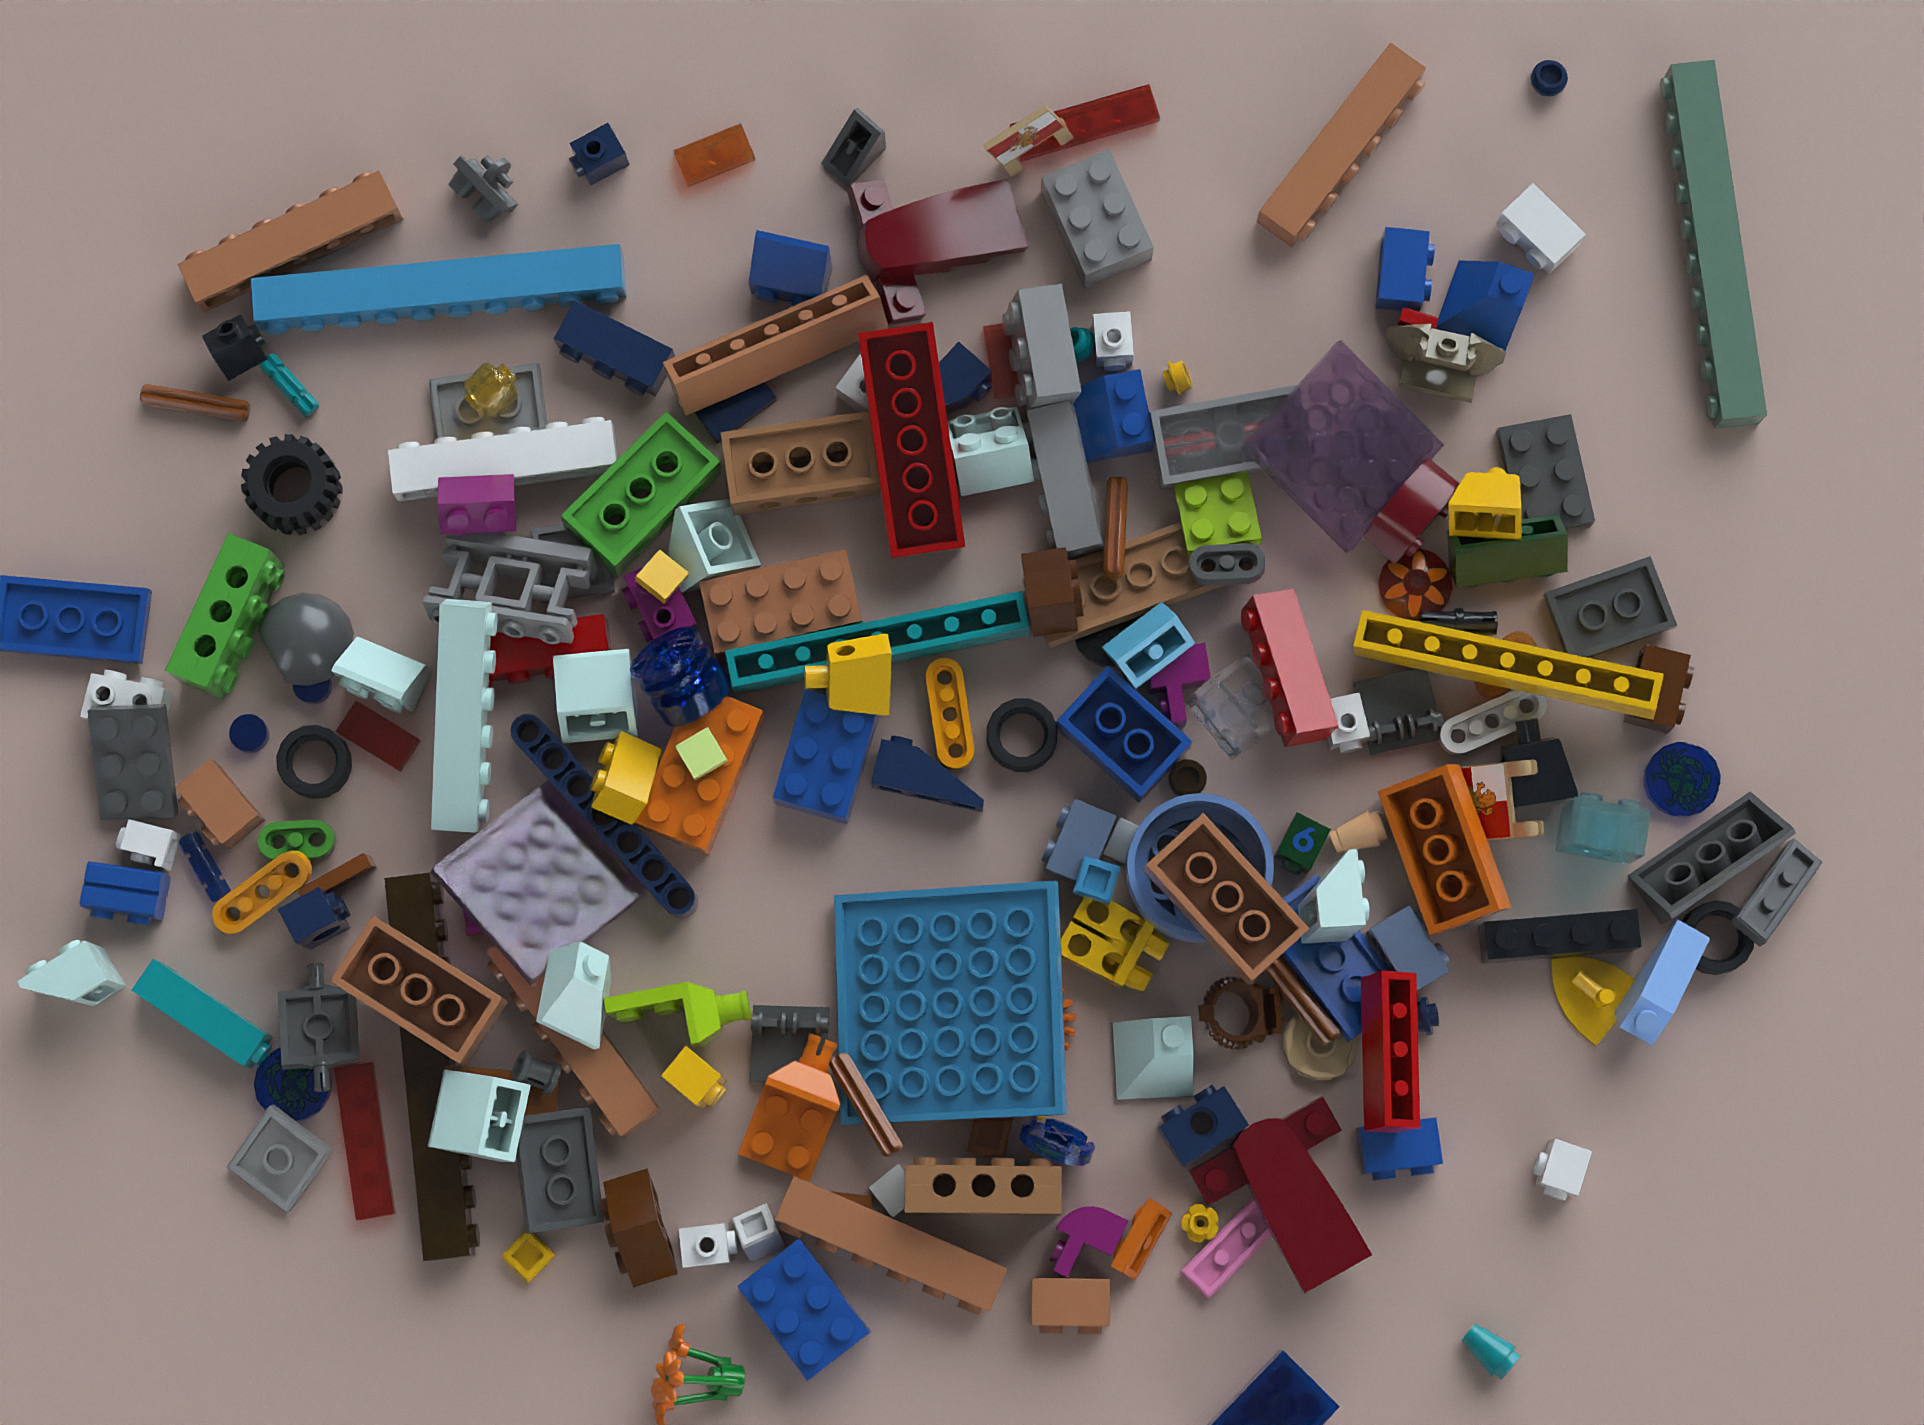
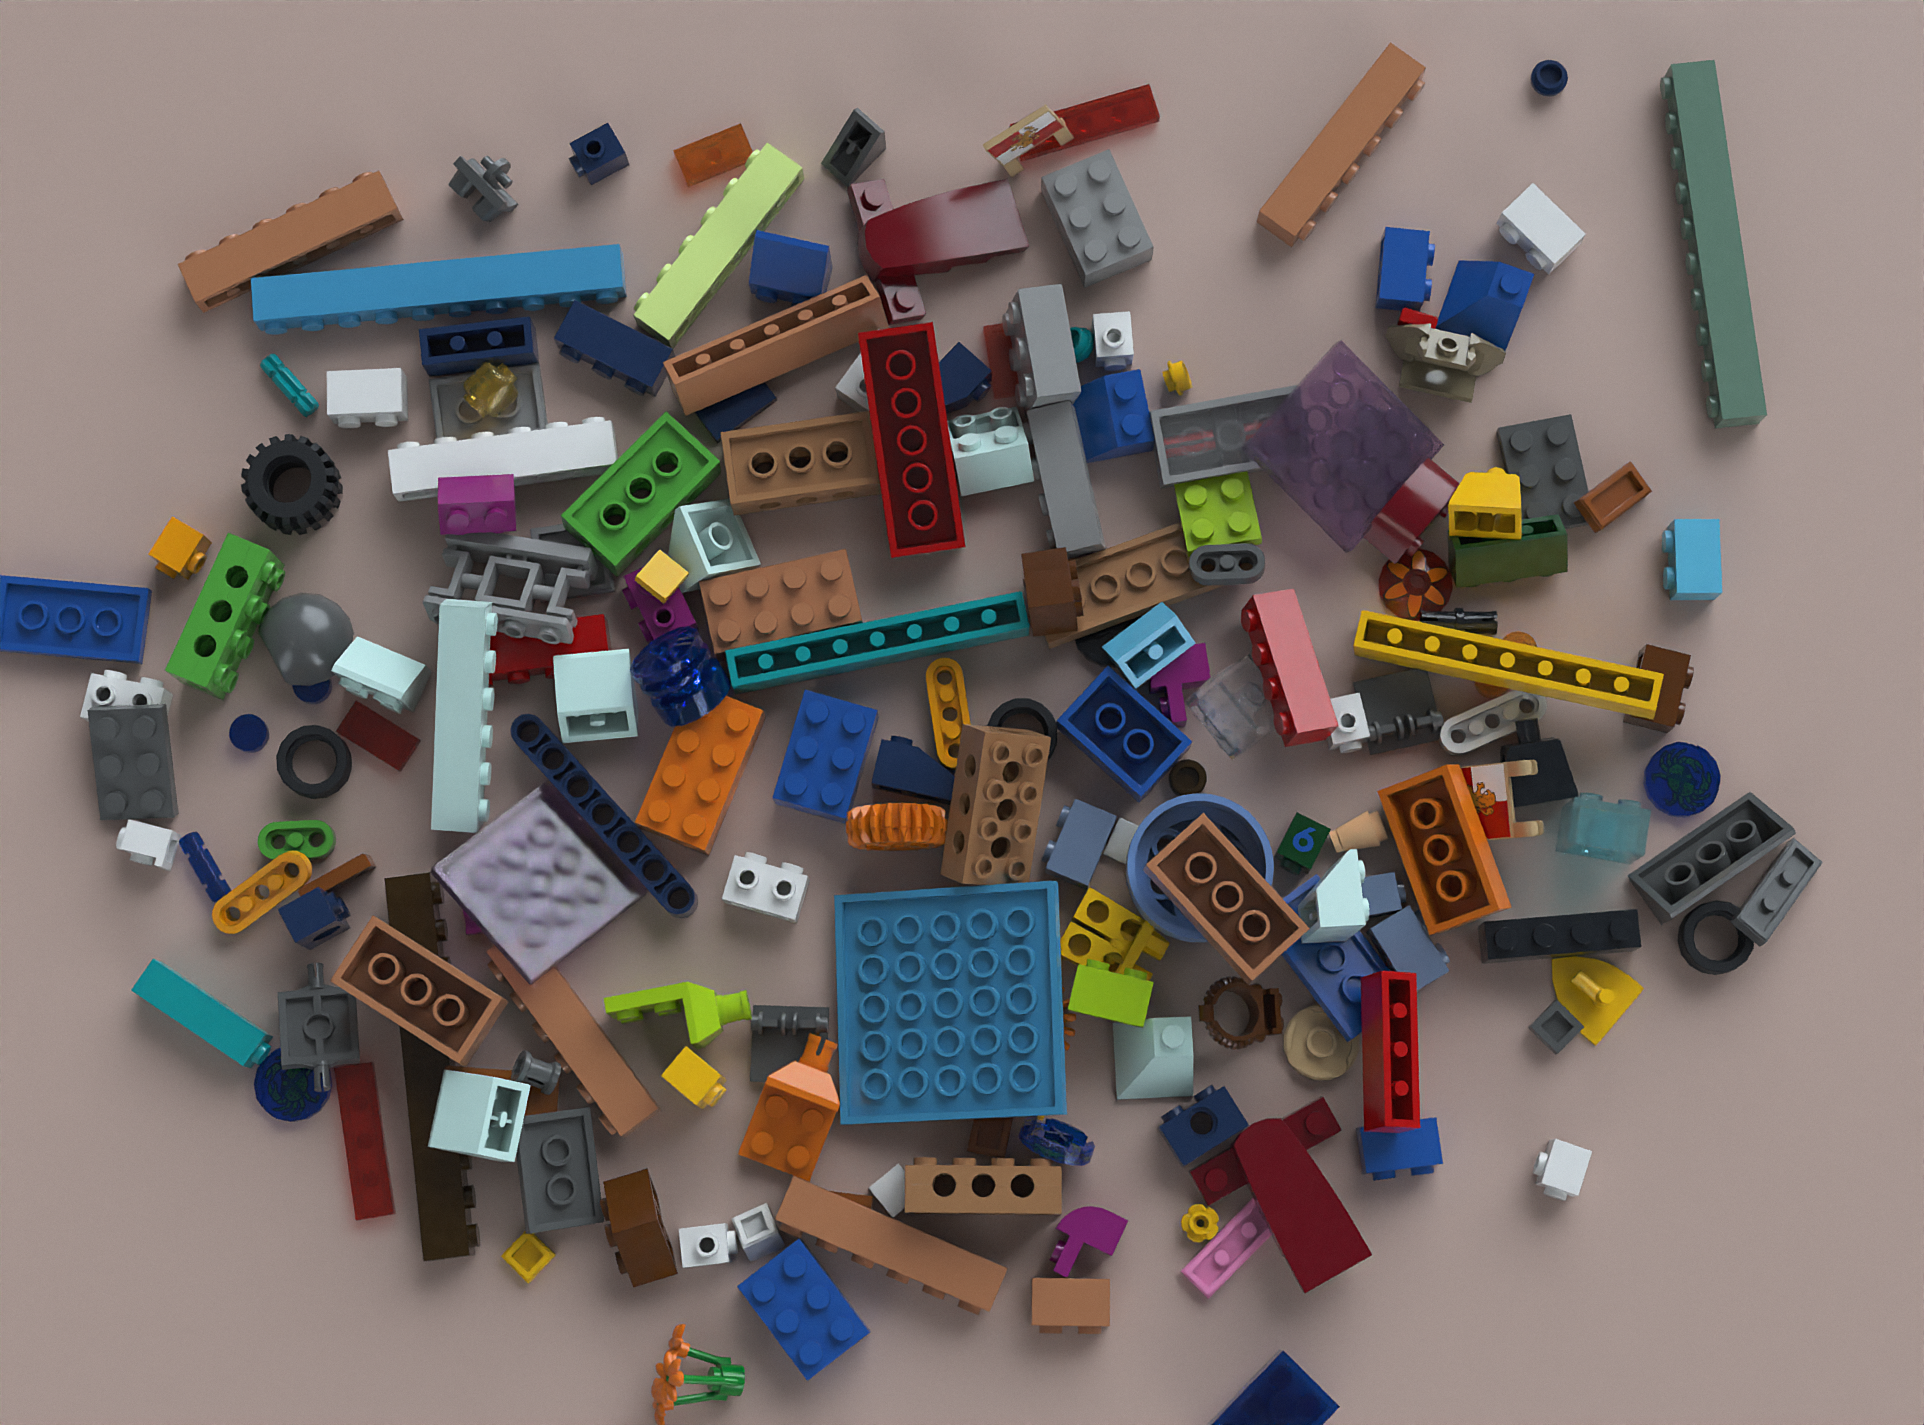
light aqua slope [17,940,126,1006] -> none
blue brick [79,861,171,926] -> none
dark orange axle [140,384,250,422] -> none
nougat brick [175,758,265,849] -> none
black brick [202,314,267,381] -> none
light grey tile [226,1104,334,1213] -> none
light aqua slope [536,941,612,1049] -> none
yellow brick [590,731,662,825] -> none
yellowish green tile [675,727,728,780] -> none
yellow torso [804,634,892,716] -> none
dark orange axle [829,1053,903,1157] -> none
dark azure tile [1073,855,1121,905] -> none
dark orange axle [1103,476,1128,579] -> none
orange plate [1111,1198,1172,1280] -> none
dark orange axle [1264,955,1341,1045] -> none
dark blue plate [1417,997,1439,1035] -> none
teal cone [1461,1323,1521,1380] -> none
dark grey plate [1543,556,1678,658] -> none
light blue slope [1614,918,1710,1046] -> none
none -> light orange brick [148,516,212,580]
none -> white brick [327,368,408,428]
none -> dark blue brick [419,316,539,377]
none -> yellowish green brick [633,143,804,349]
none -> white brick [722,852,810,923]
none -> orange gear [846,802,948,851]
none -> medium nougat brick [940,724,1051,885]
none -> lime brick [1068,959,1154,1028]
none -> sand blue brick [1361,872,1406,918]
none -> dark grey plate [1528,1000,1584,1055]
none -> dark orange tile [1574,461,1652,533]
none -> medium azure brick [1662,519,1722,600]

